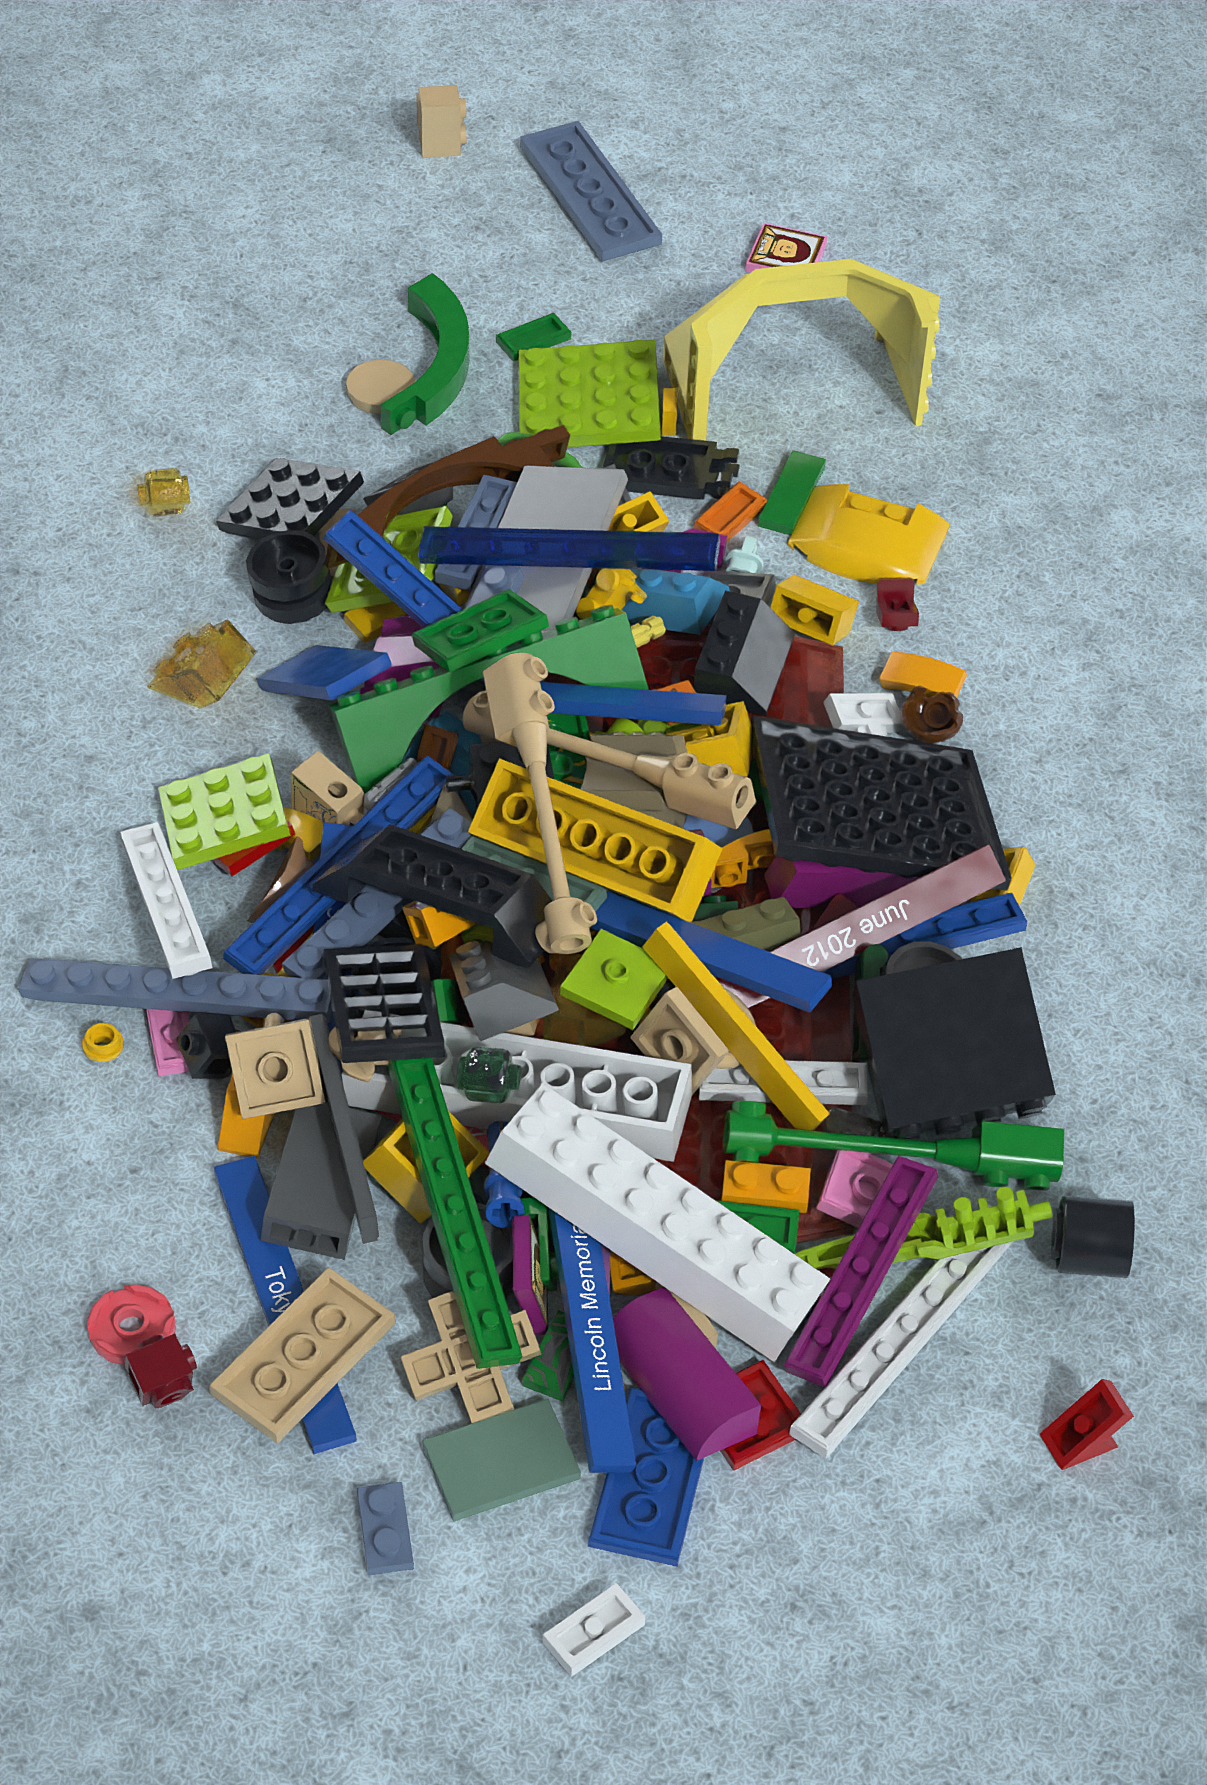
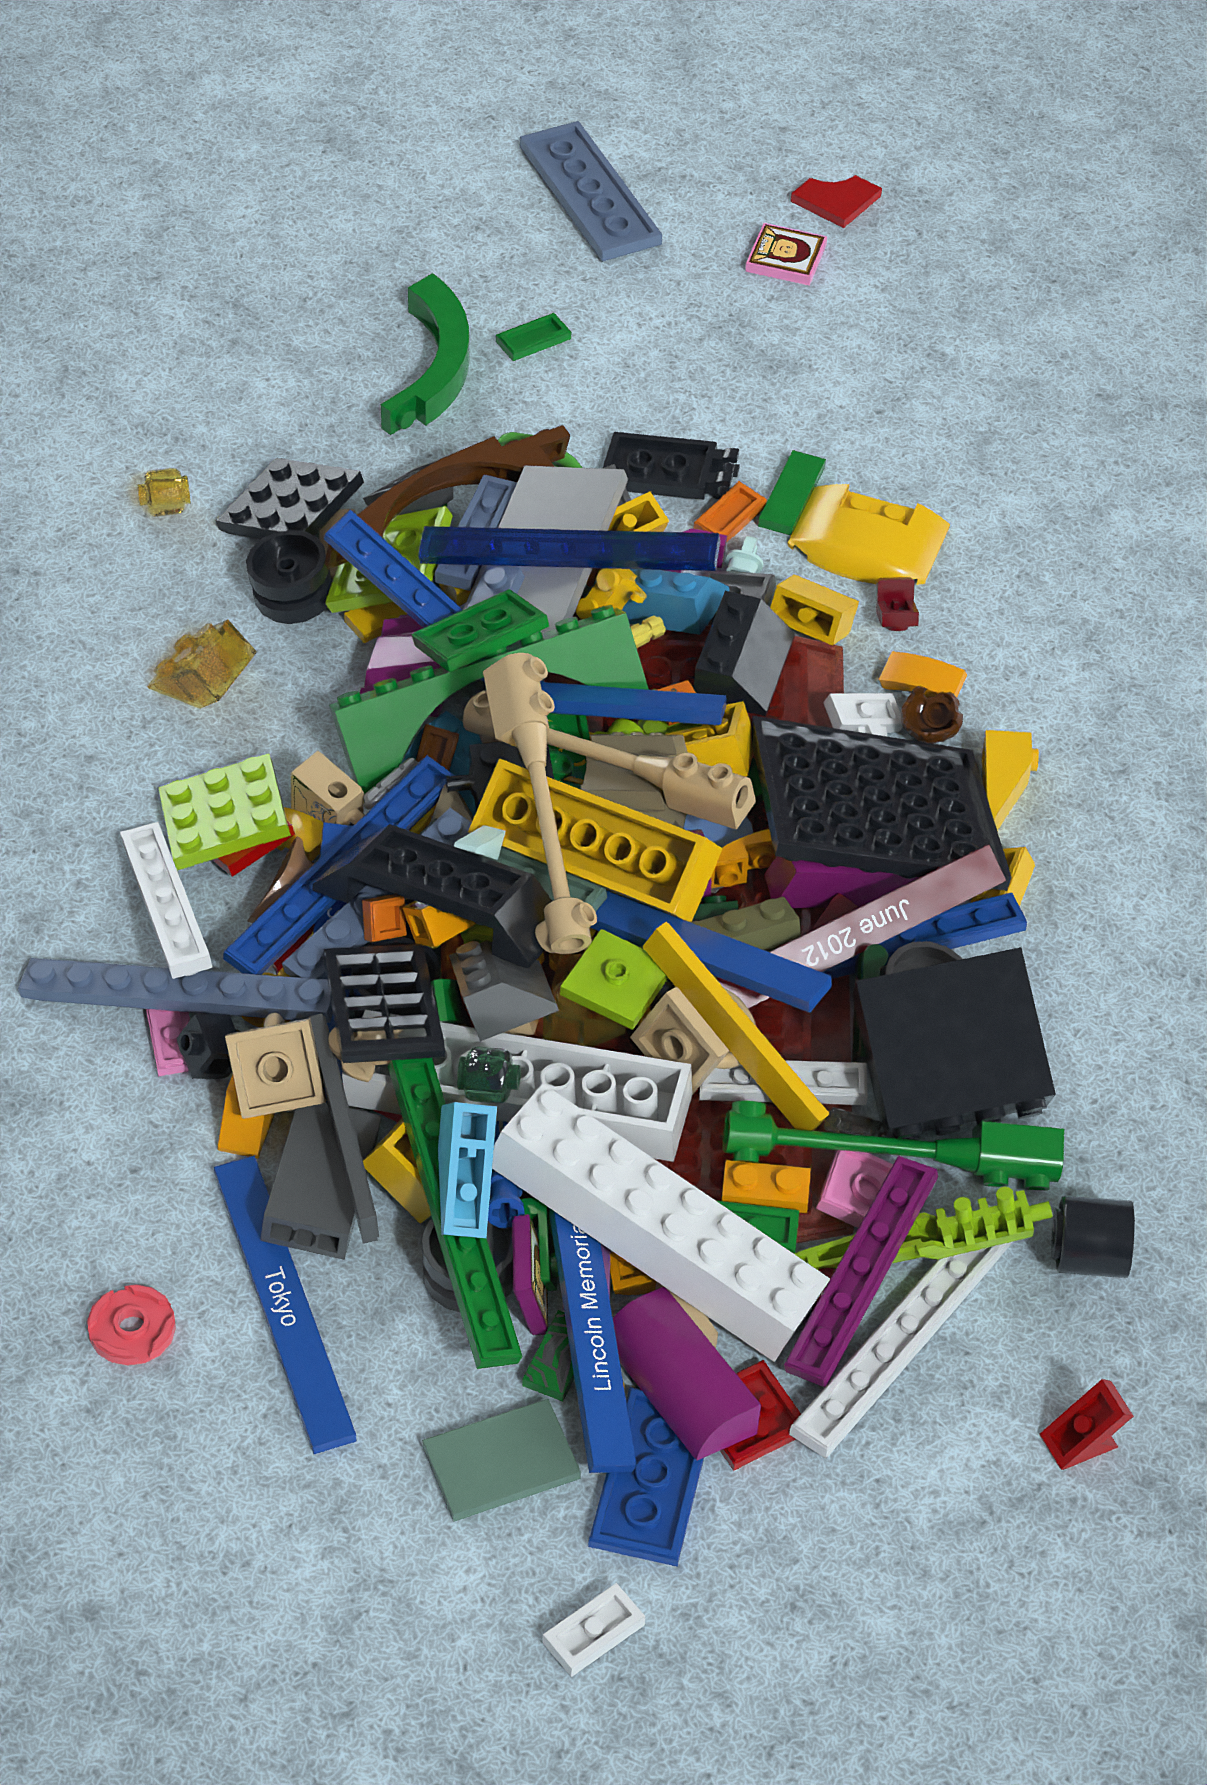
yellow plate [82,1023,124,1062] -> none
dark red brick [125,1333,197,1408] -> none
tan plate [209,1267,396,1444] -> none
blue tile [256,645,392,700] -> none
tan tile [346,359,415,414] -> none
sand blue plate [357,1482,414,1576] -> none
tan plate [401,1291,541,1423] -> none
tan brick [416,85,467,158] -> none
lime plate [519,339,661,448] -> none
yellow tile [662,388,677,436] -> none
light yellow panel [663,259,940,441] -> none
none -> orange tile [362,894,407,942]
none -> medium azure slope [438,1102,497,1238]
none -> light aqua piece [454,825,506,860]
none -> red tile [791,175,882,228]
none -> yellow slope [982,730,1039,831]

